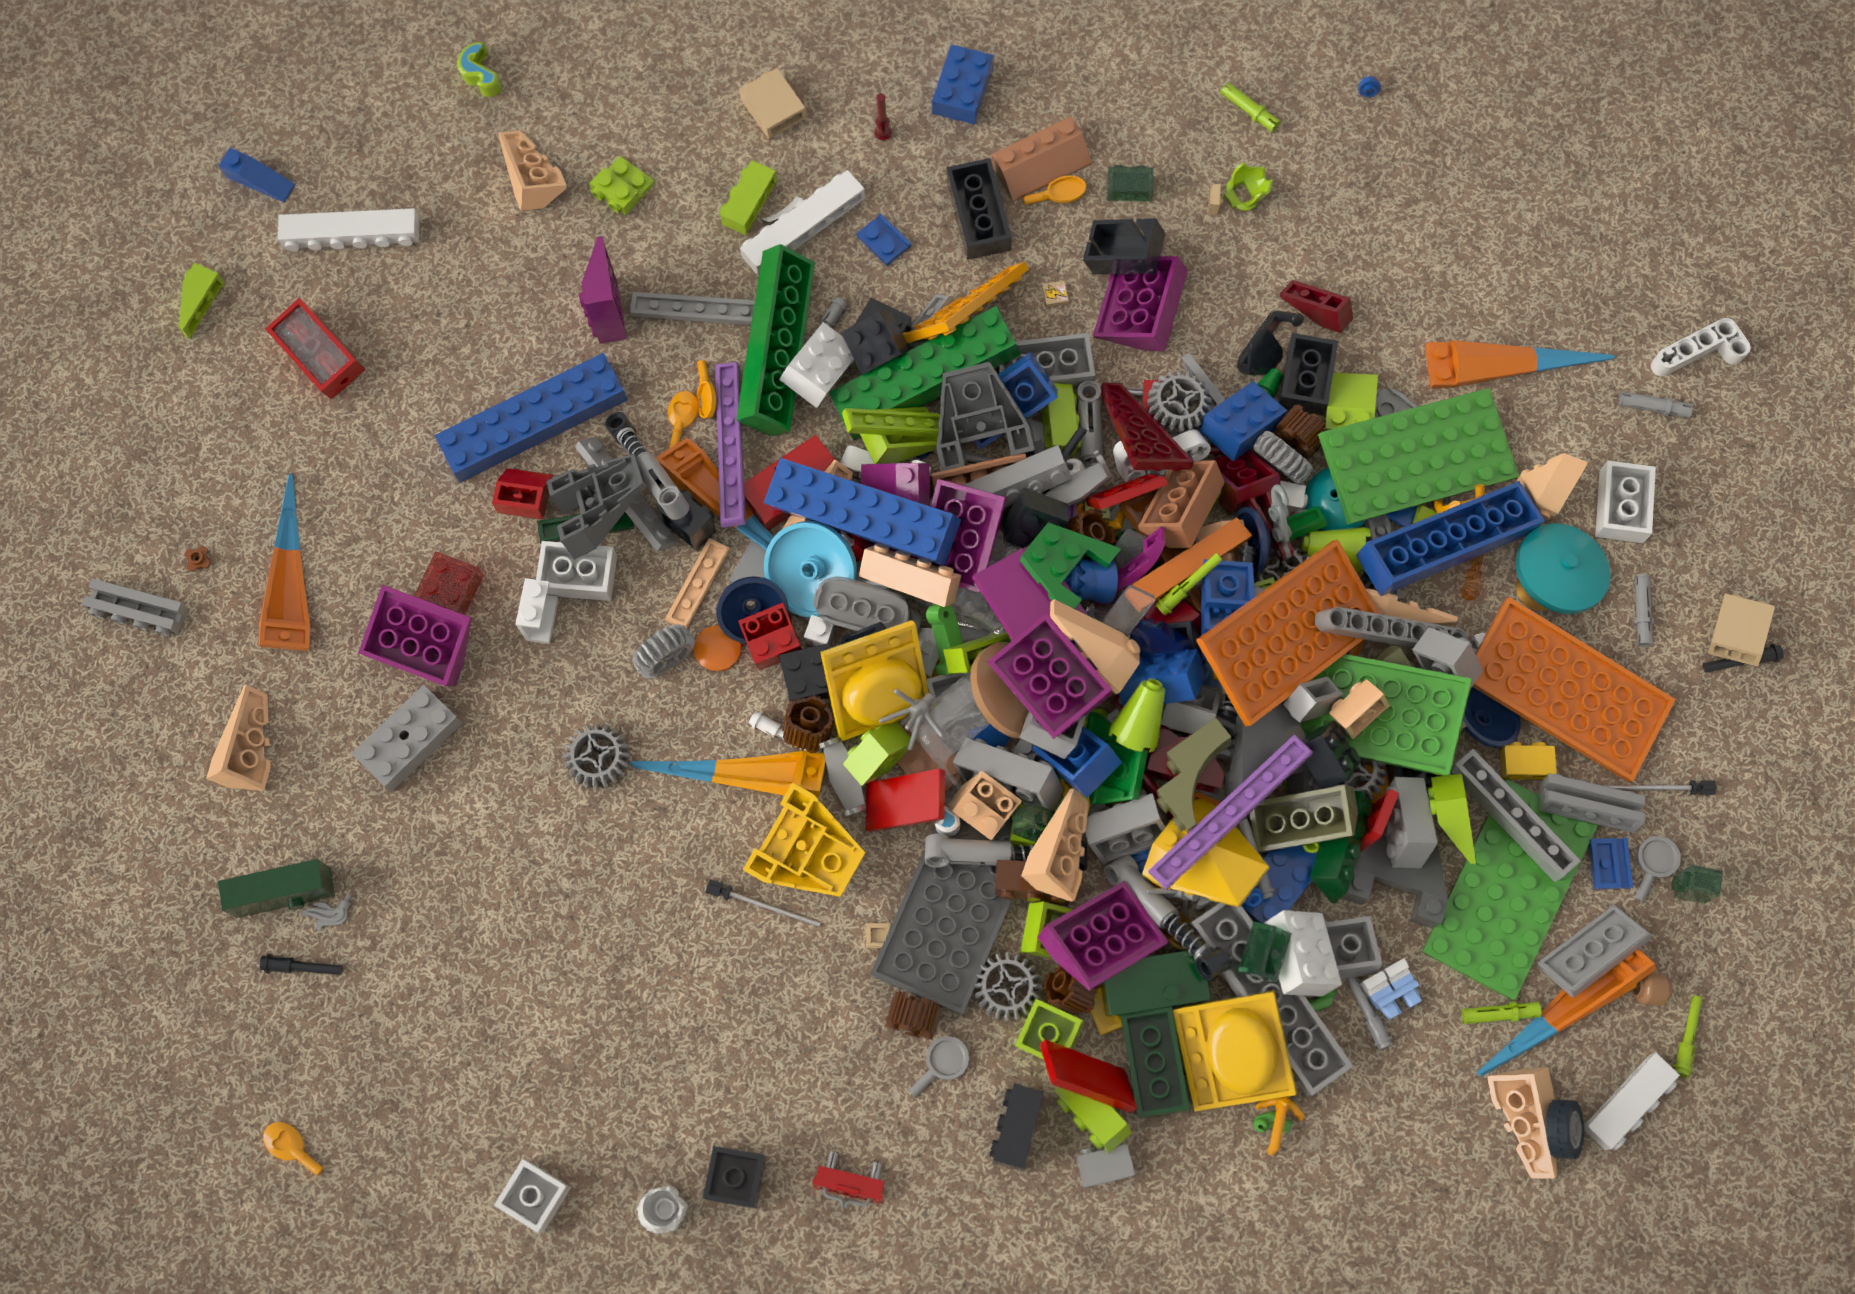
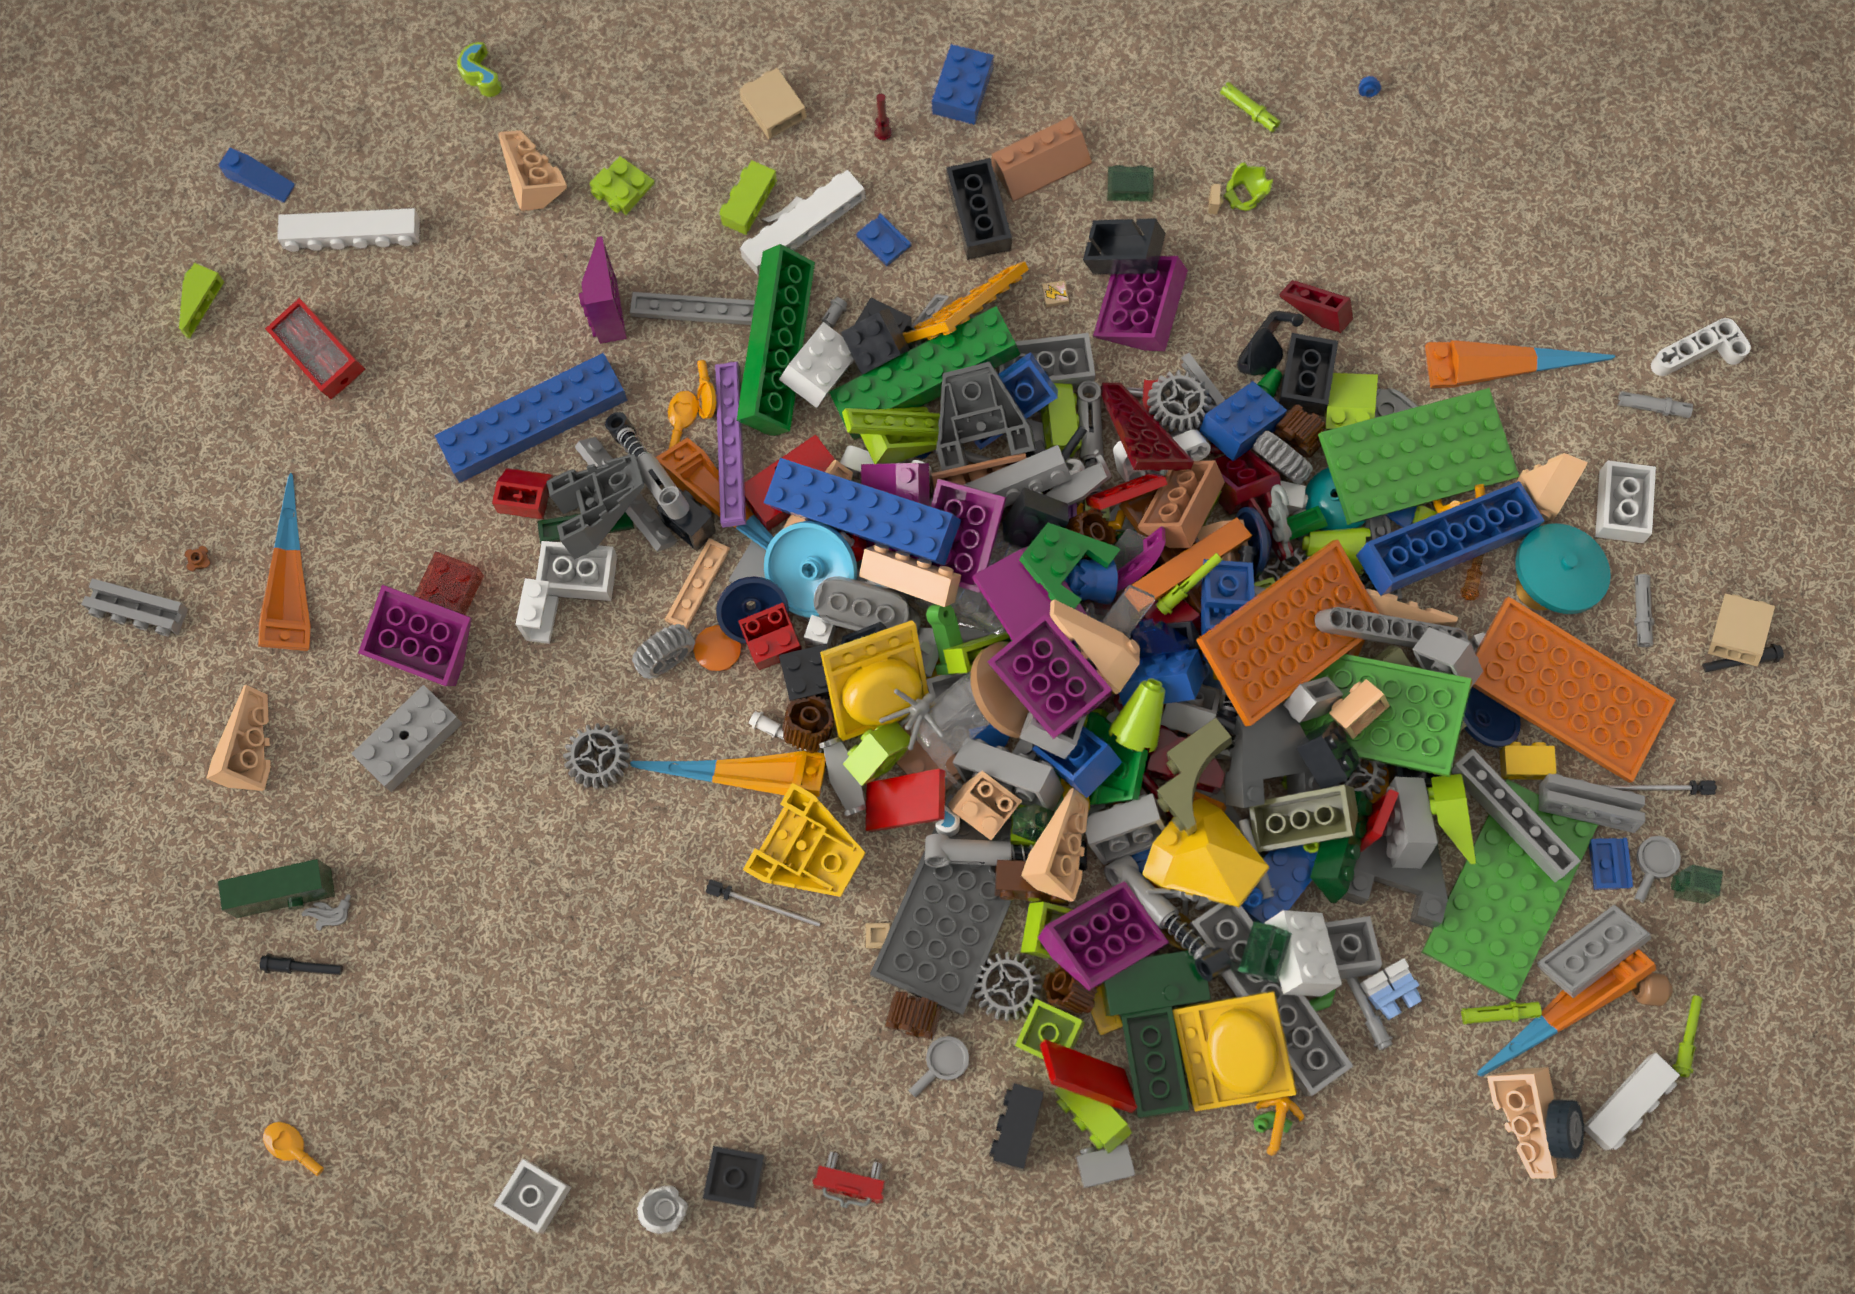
light orange piece [1023,176,1086,205] -> none
medium lavender tile [1148,734,1313,891] -> none

